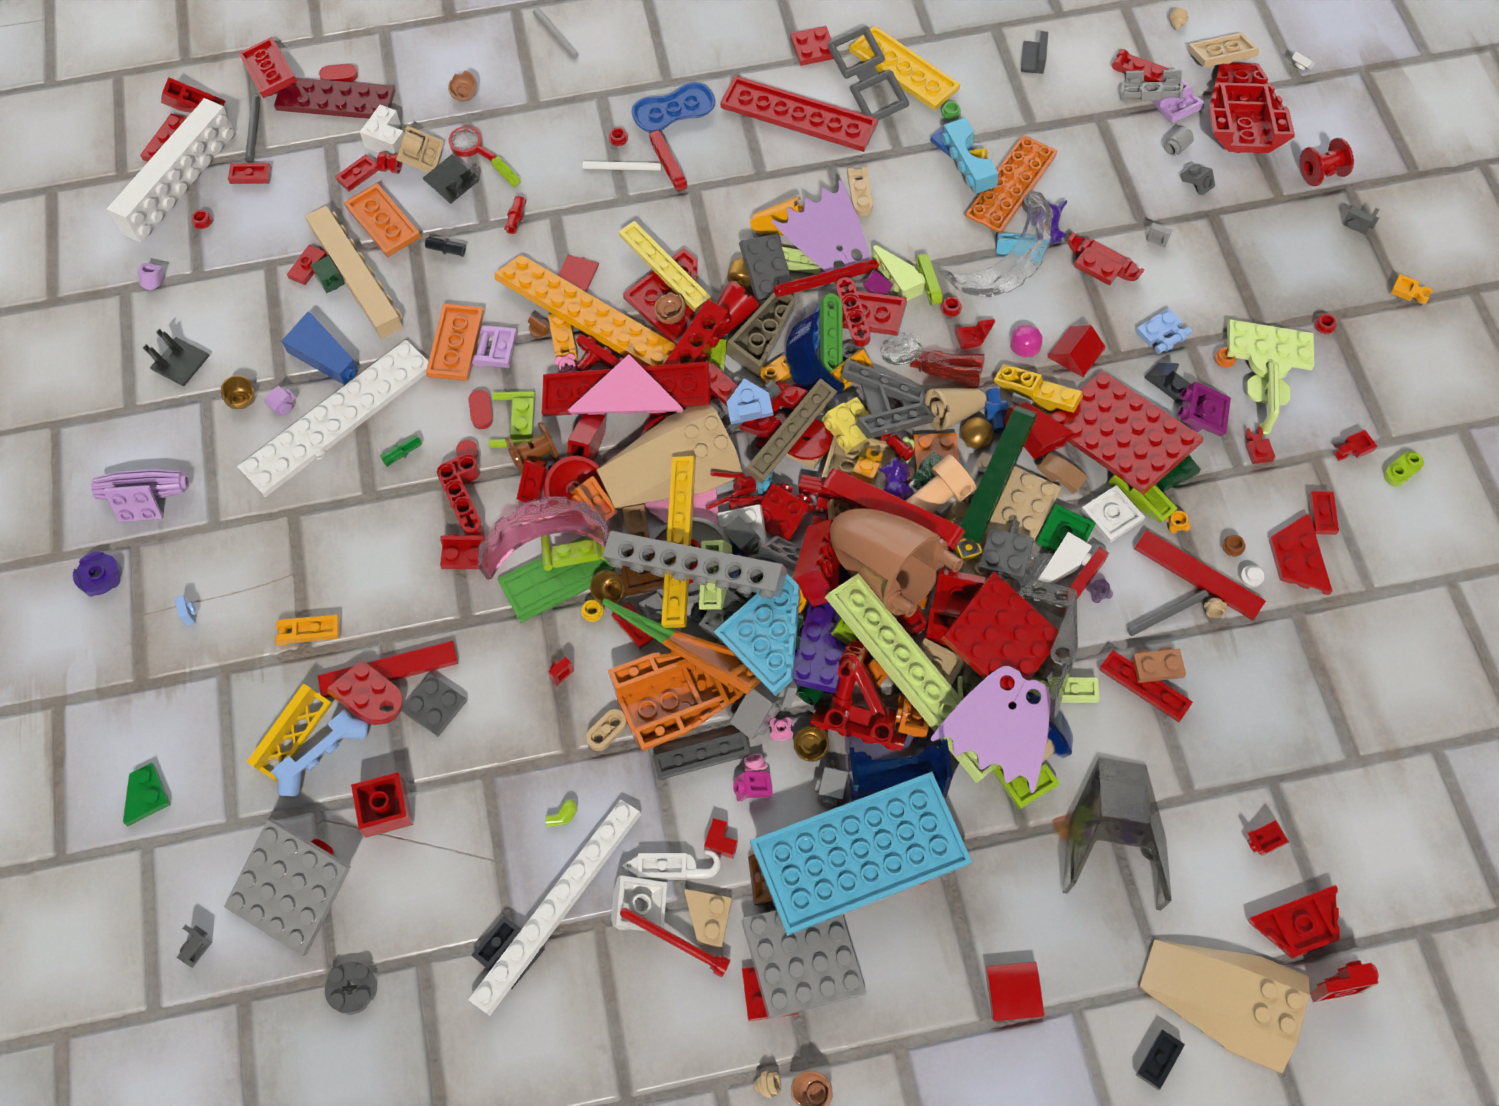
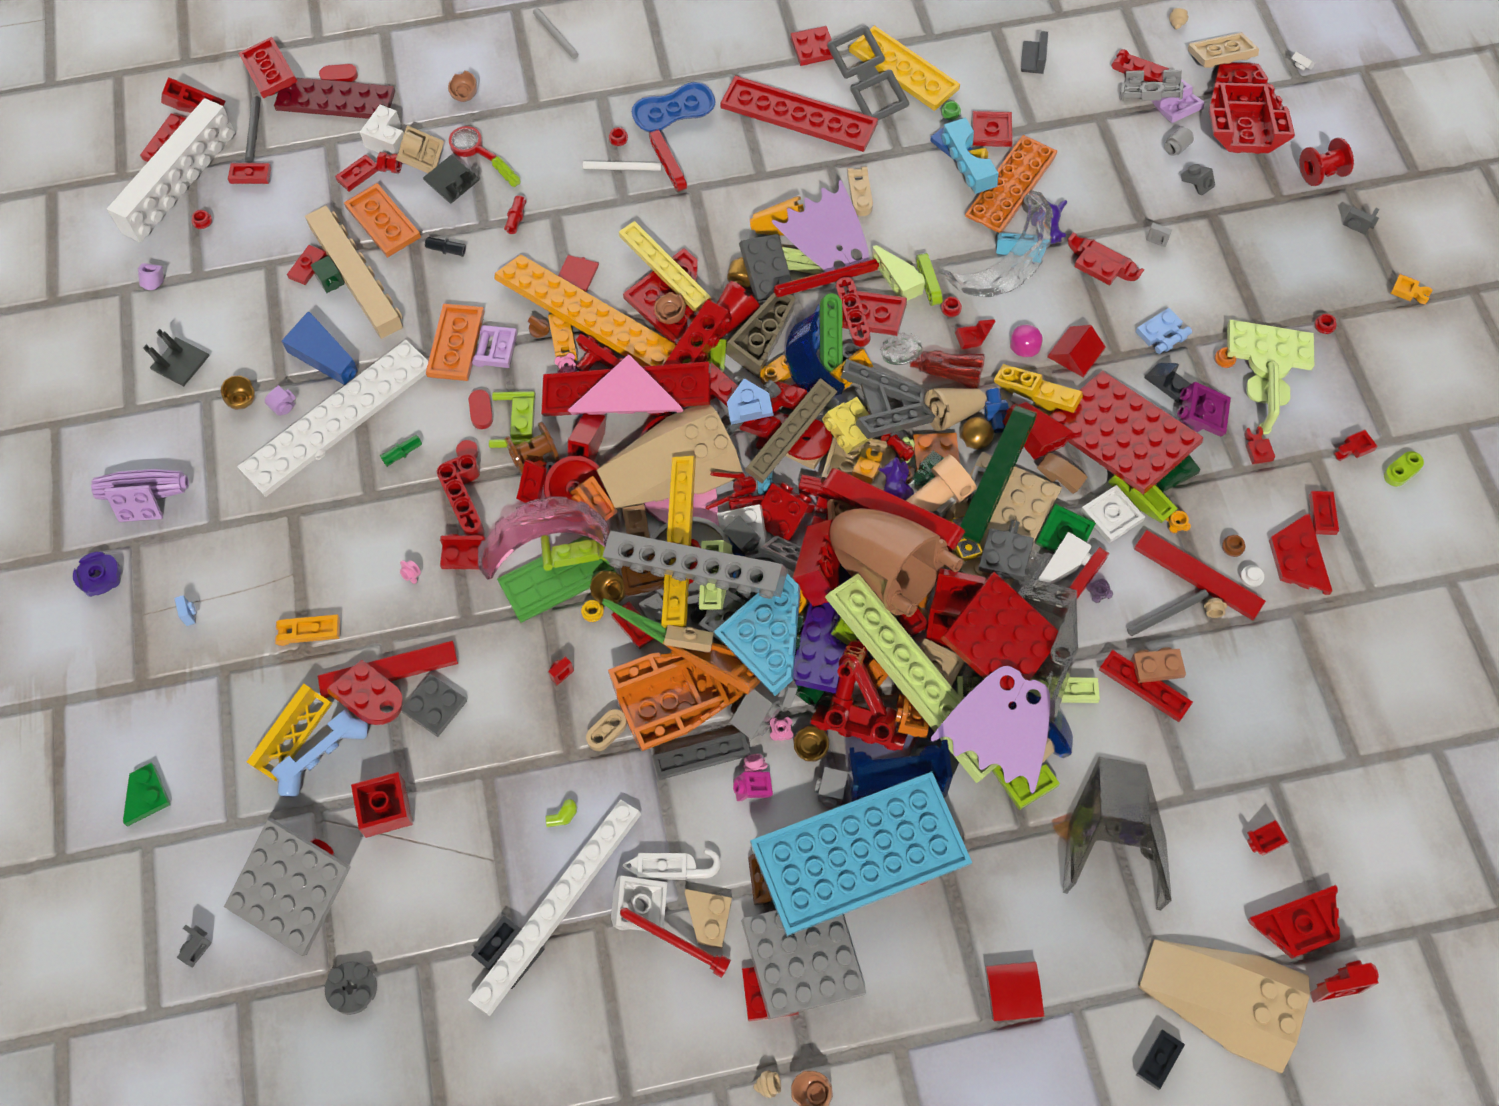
red piece [704,818,738,859] -> none
magenta slope [863,270,893,295] -> none
none -> bright pink plate [400,560,421,584]
none -> tan plate [664,625,714,652]
none -> red plate [972,111,1013,147]

